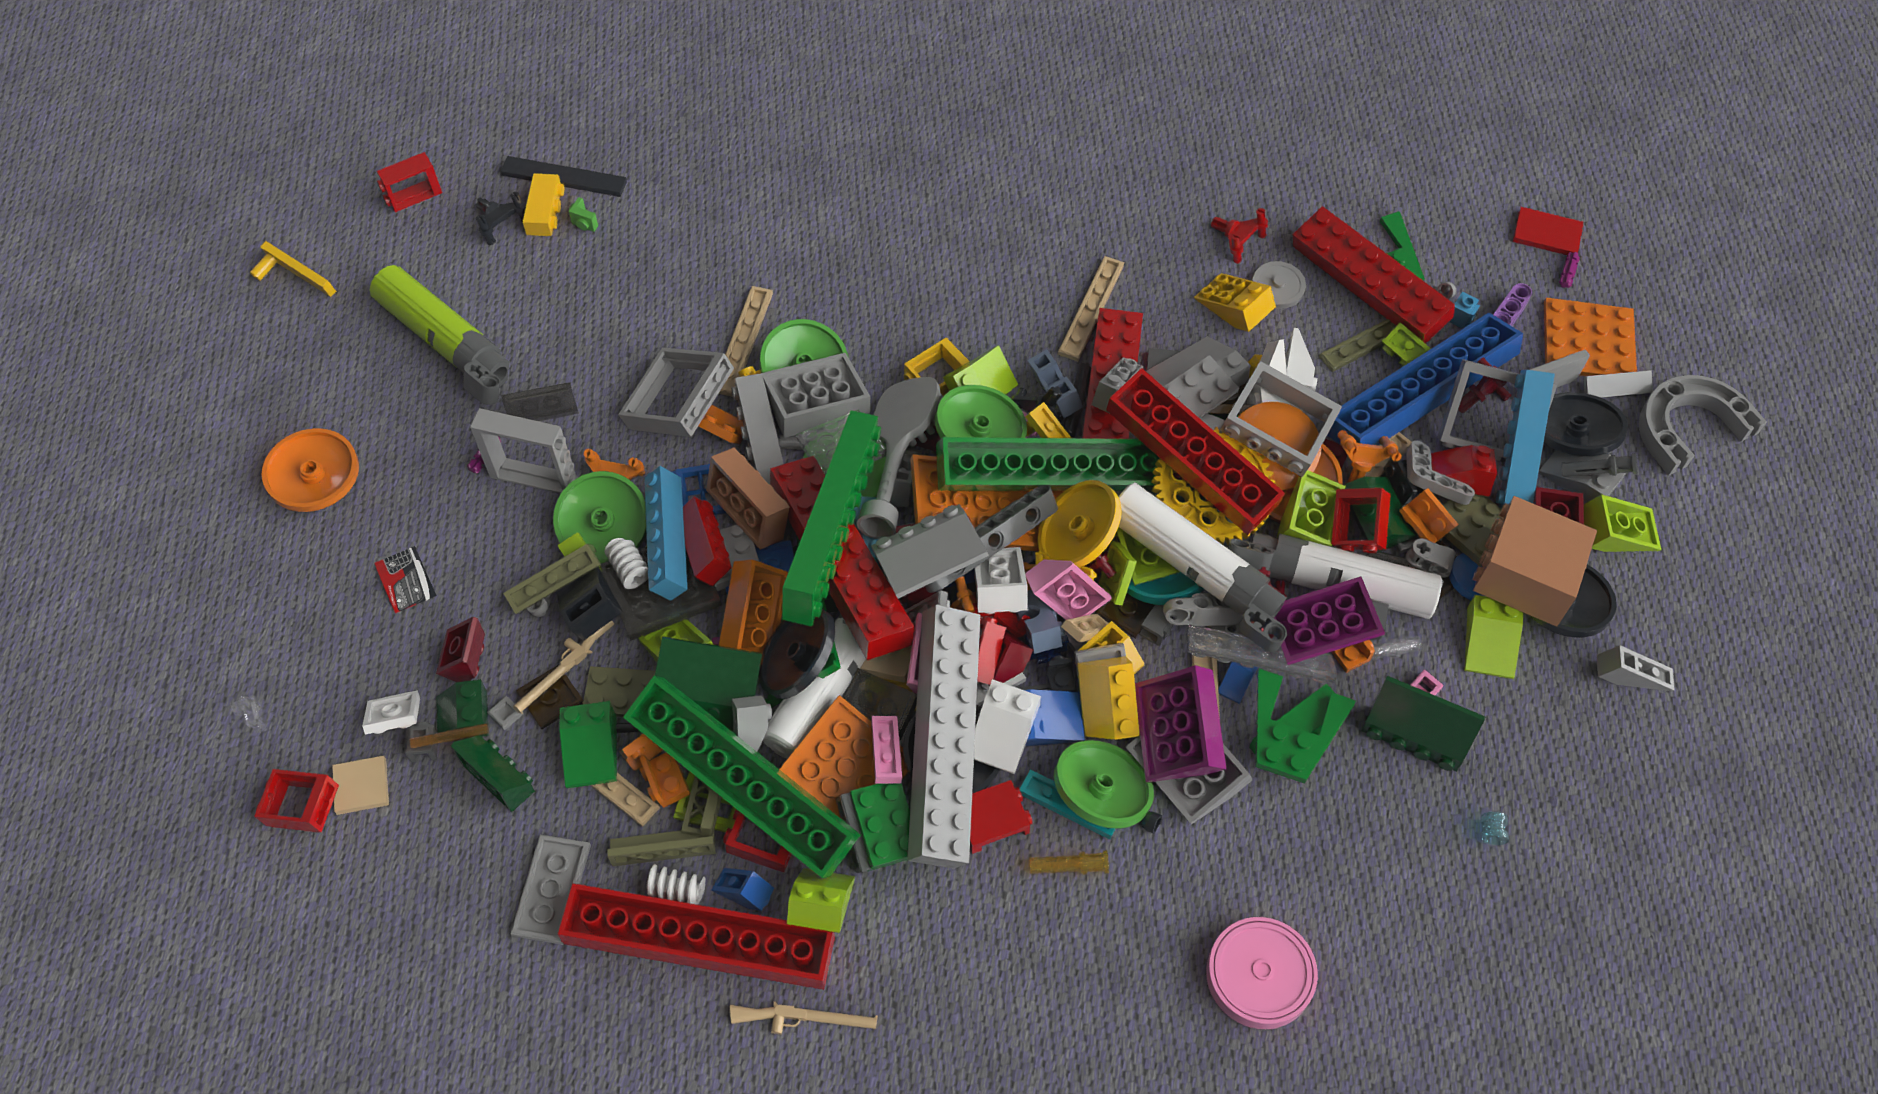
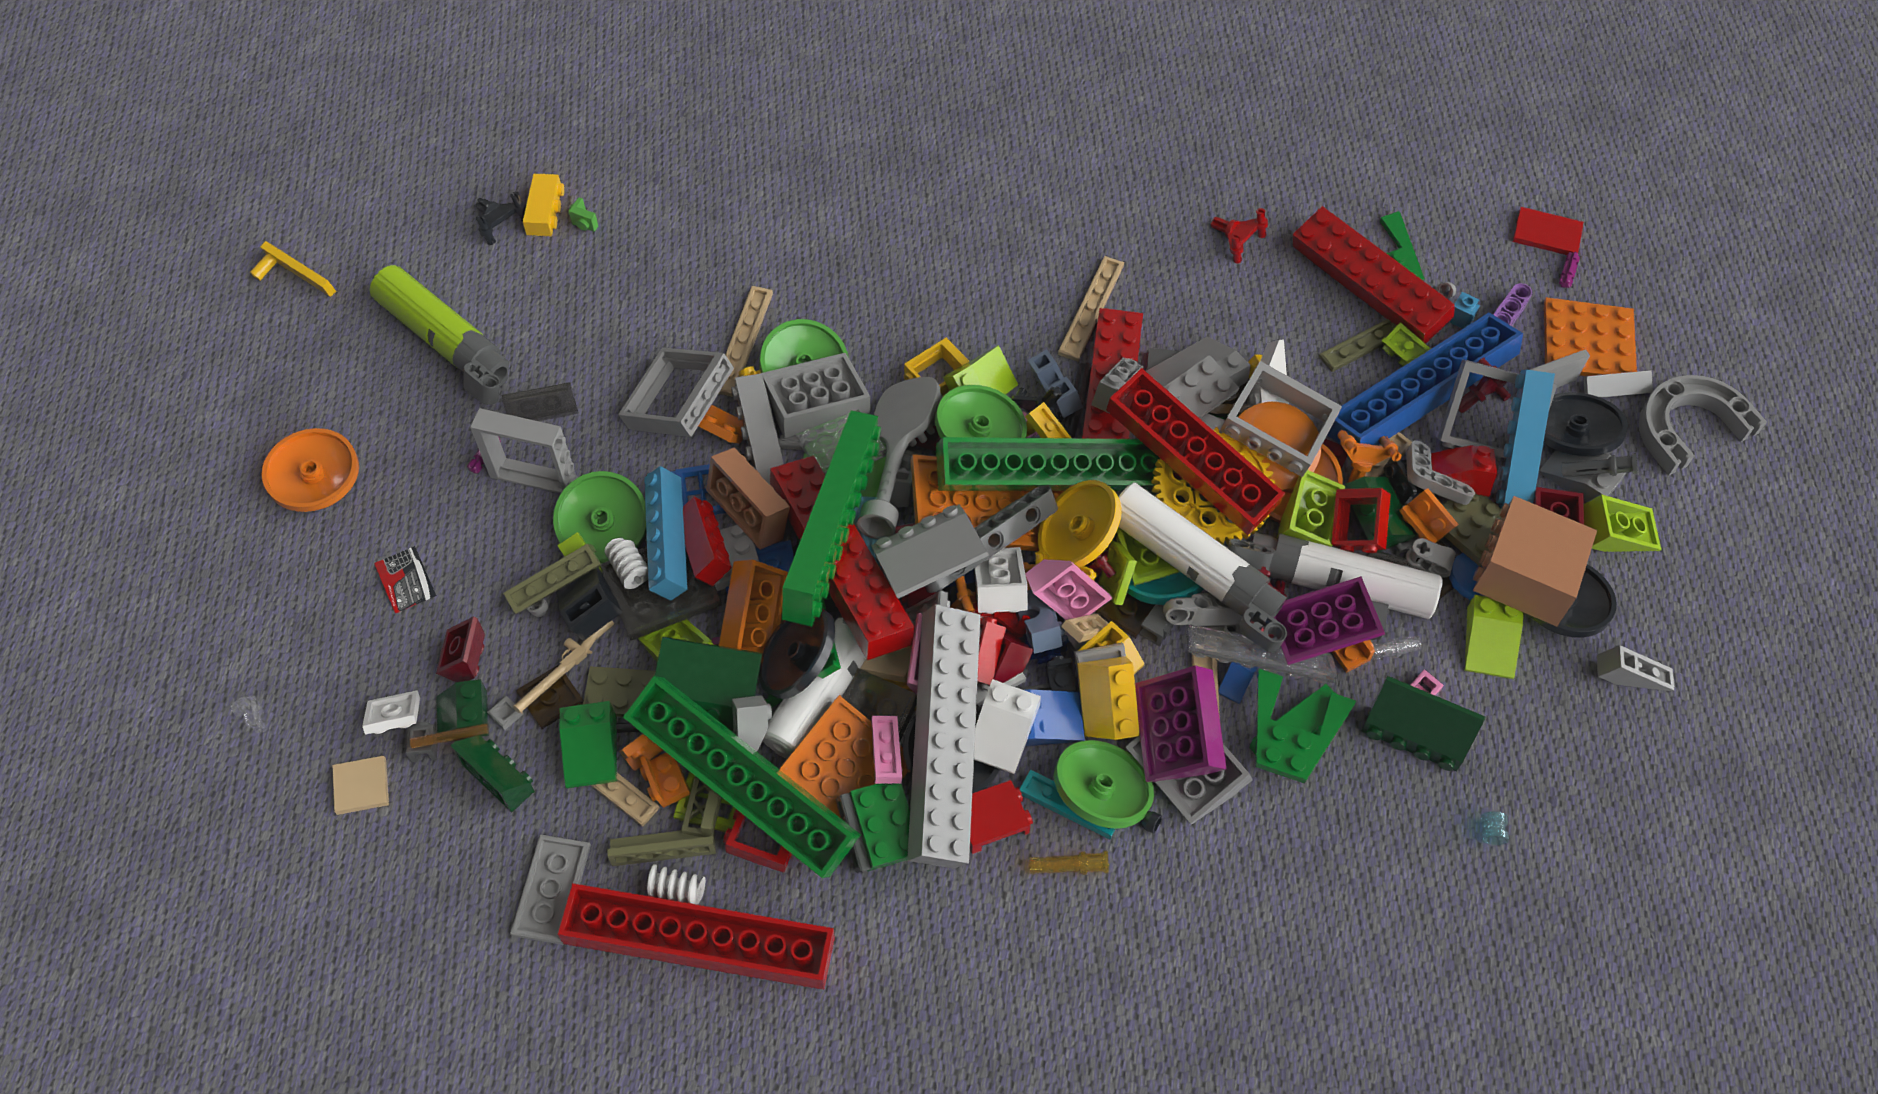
red window [254,769,339,833] -> none
red window [377,152,442,212] -> none
black tile [500,156,627,197] -> none
orange axle [584,449,645,480] -> none
blue slope [711,868,774,911] -> none
tan piece [730,1001,878,1035] -> none
lime slope [787,868,855,933] -> none
yellow slope [1194,273,1276,332] -> none
bright pink brick [1206,917,1318,1029] -> none
light grey wheel [1252,261,1306,309] -> none
white slope [1285,328,1318,411] -> none

